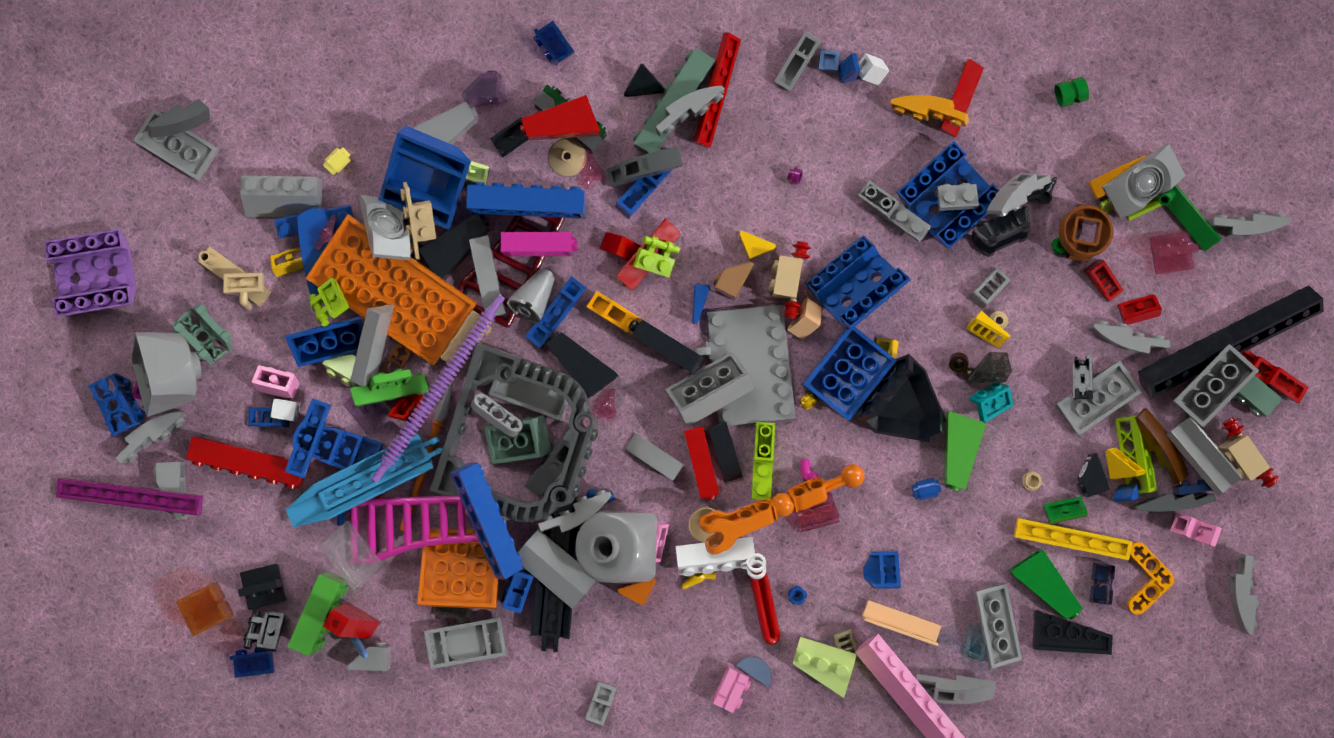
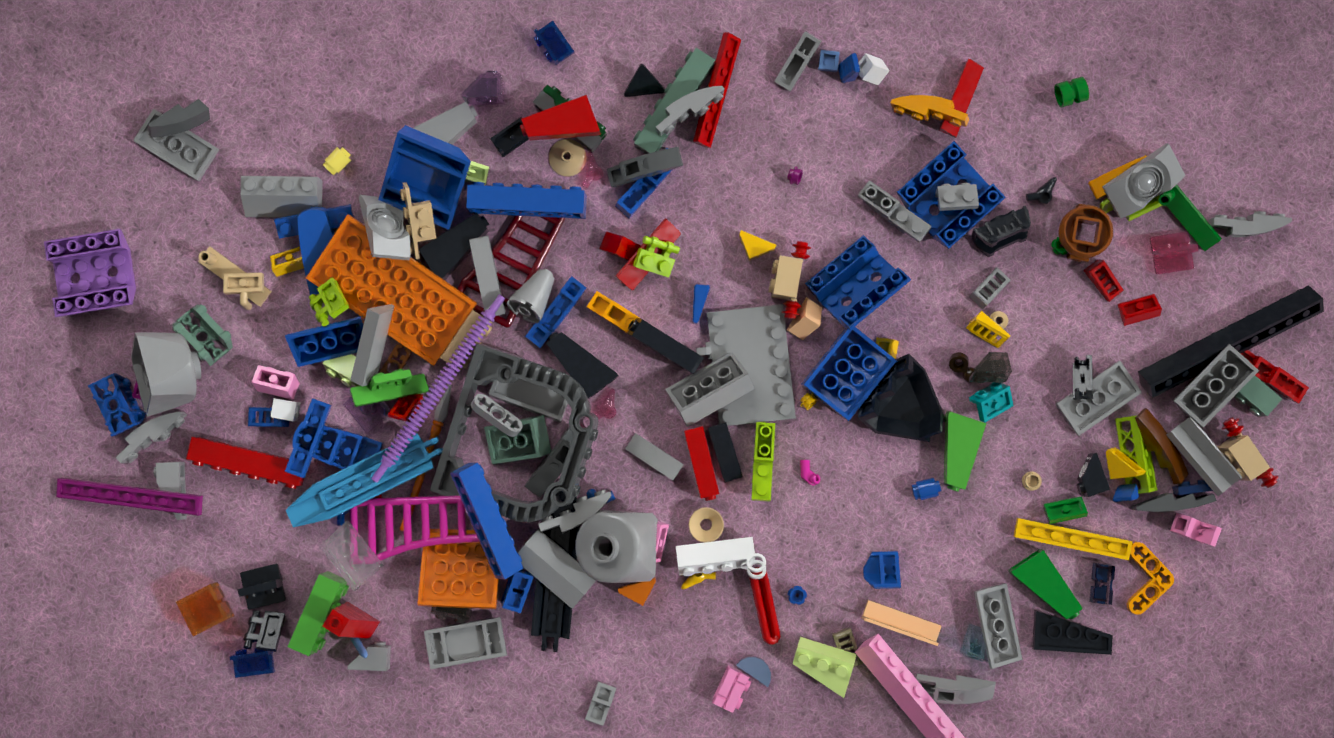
clear pink animal [314,215,337,249] -> none
dark pink window [501,232,578,256] -> none
orange piece [699,464,865,555] -> none
medium nougat slope [713,262,754,301] -> none
clear pink bracket [797,491,840,532] -> none
light grey slope [987,173,1051,217] -> none
light grey slope [1089,321,1171,354] -> none
light grey slope [1229,554,1259,635] -> none

